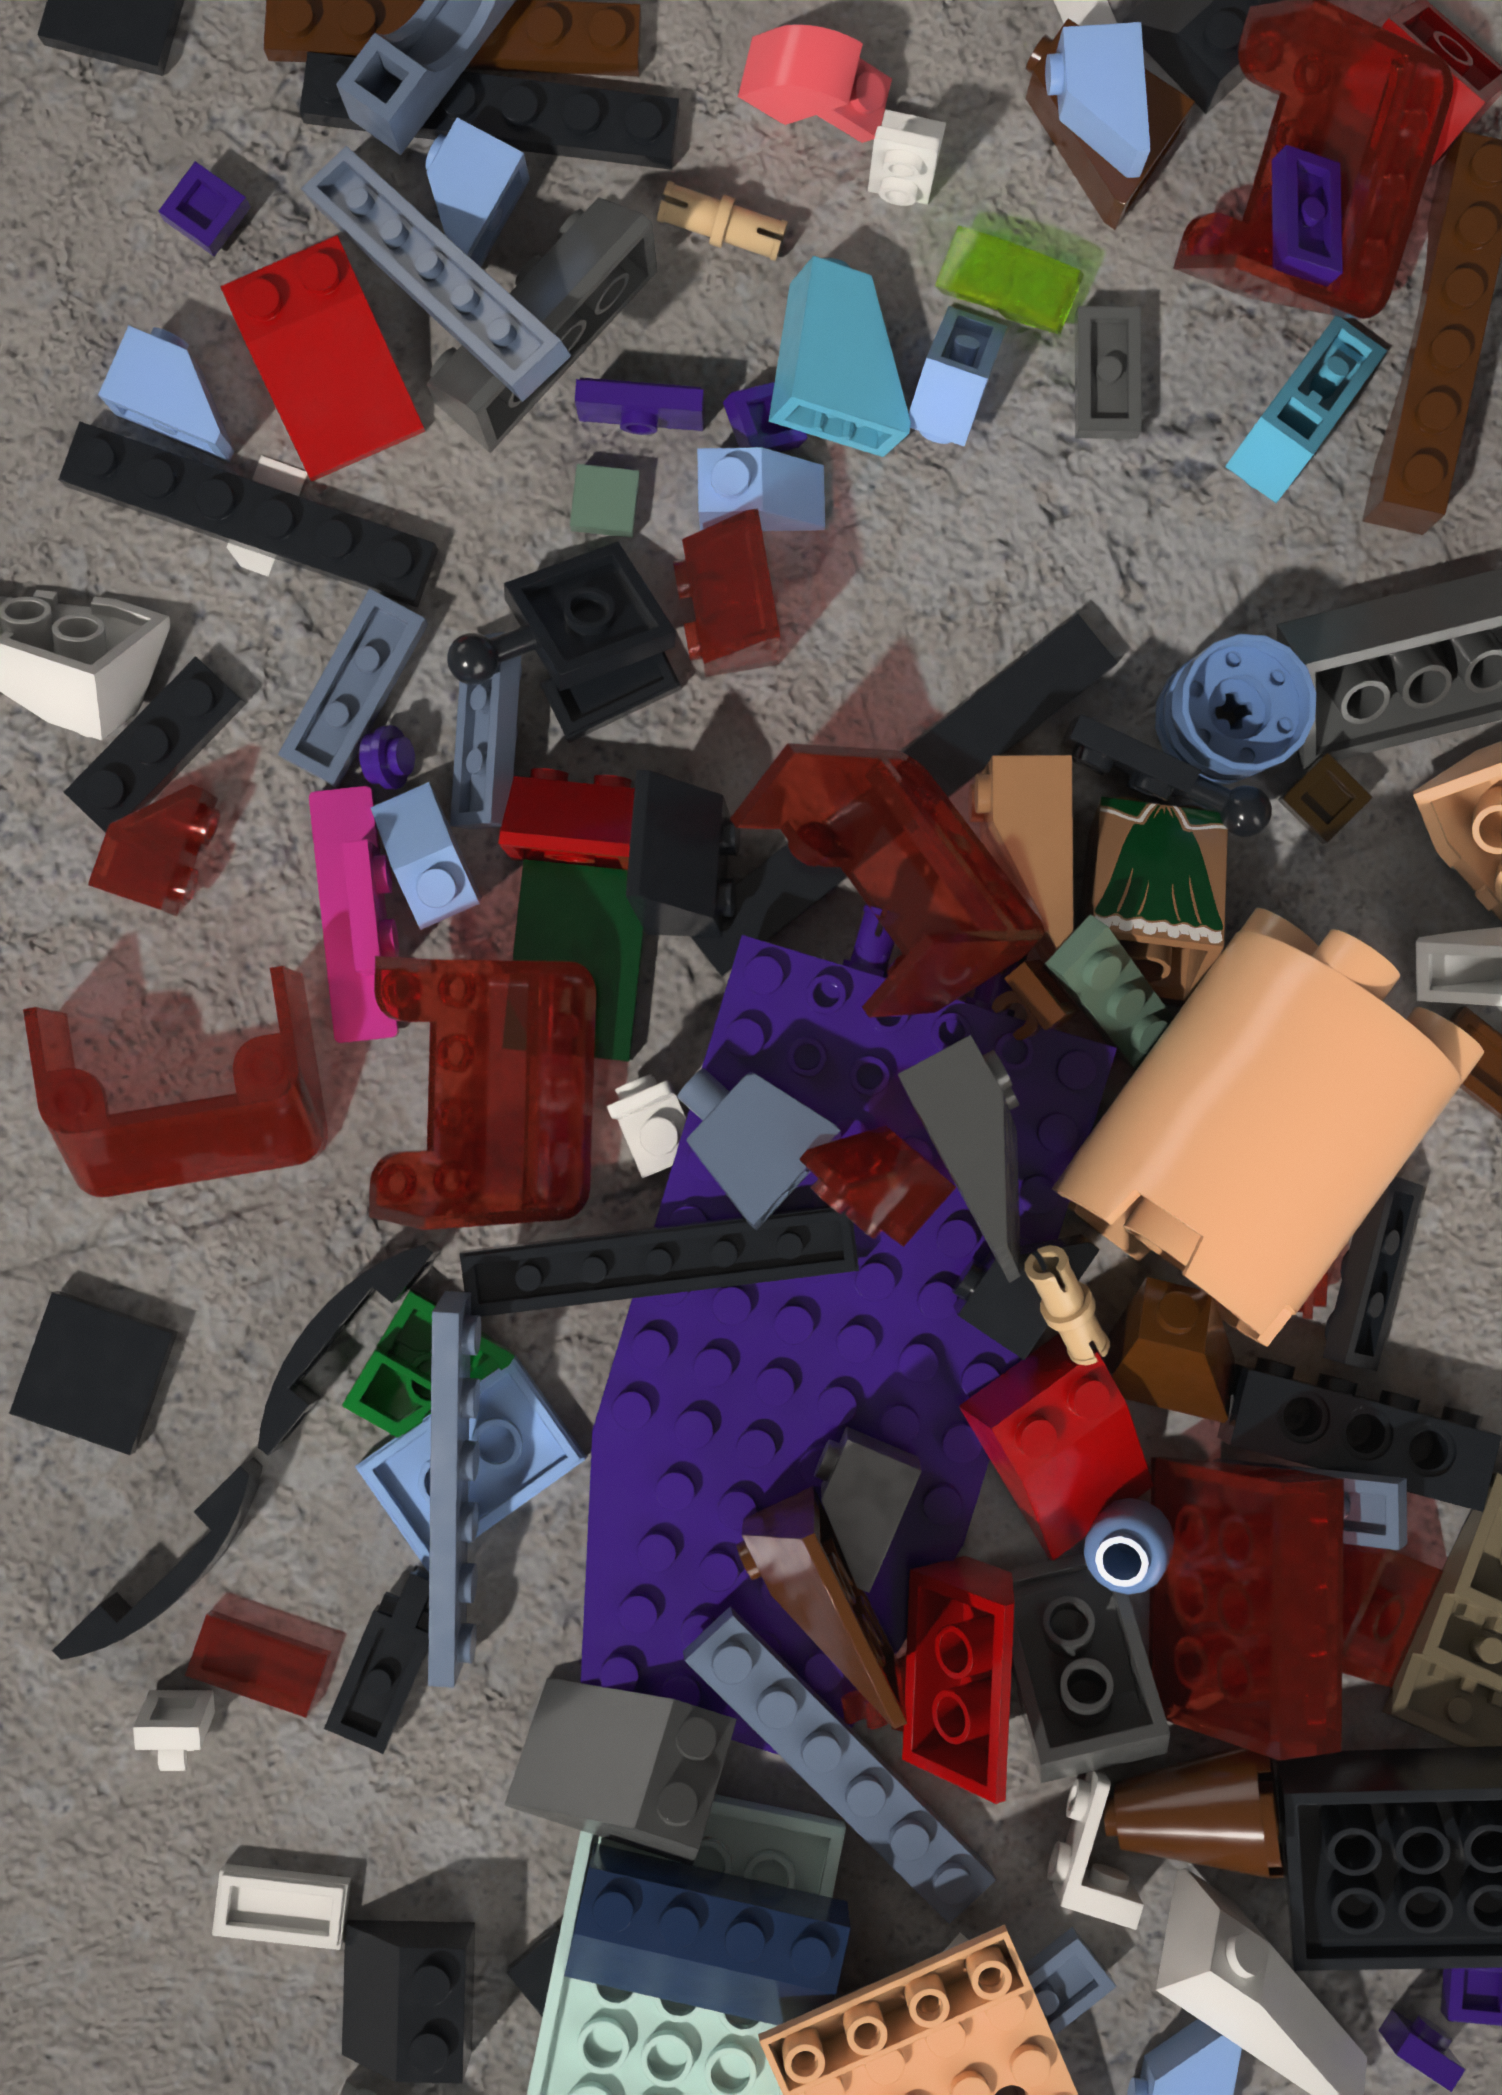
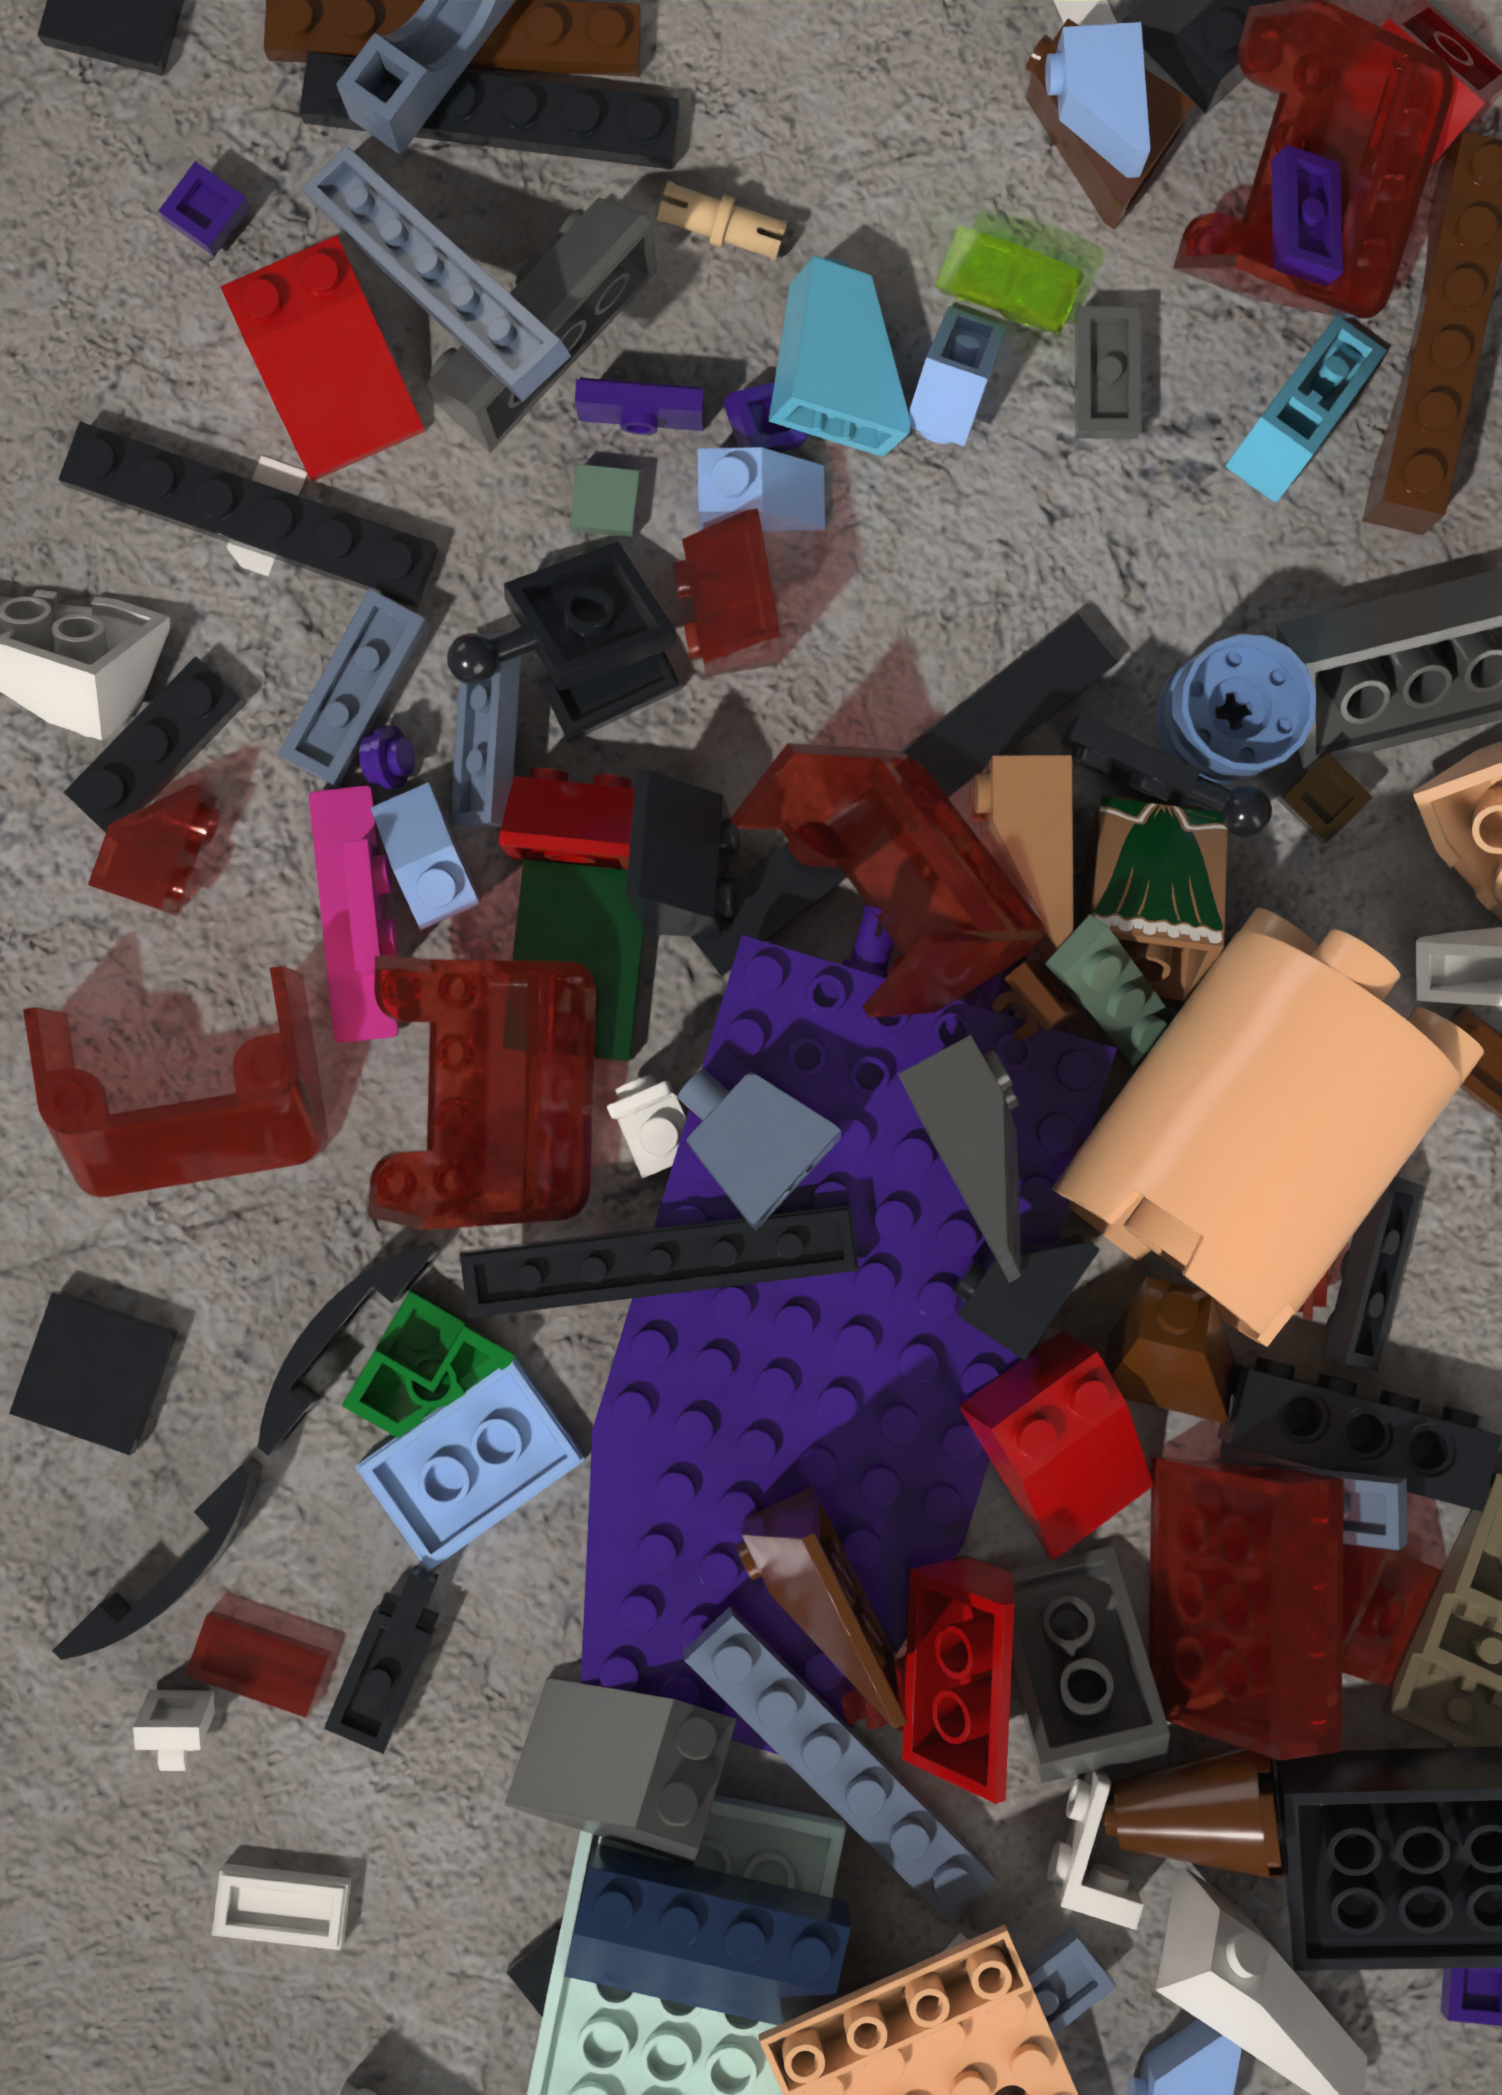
light blue slope [98,325,234,463] -> none
black slope [342,1920,475,2084] -> none
light blue slope [425,117,530,267] -> none
sand blue plate [428,1291,481,1688] -> none
coral brick [738,25,892,143] -> none
clear red slope [799,1125,956,1247] -> none
flat silver slope [814,1426,922,1593] -> none
white bracket [868,109,946,206] -> none
tan pin [1025,1245,1110,1366] -> none
medium blue head [1084,1498,1175,1595] -> none
dark purple plate [1378,2009,1466,2092] -> none

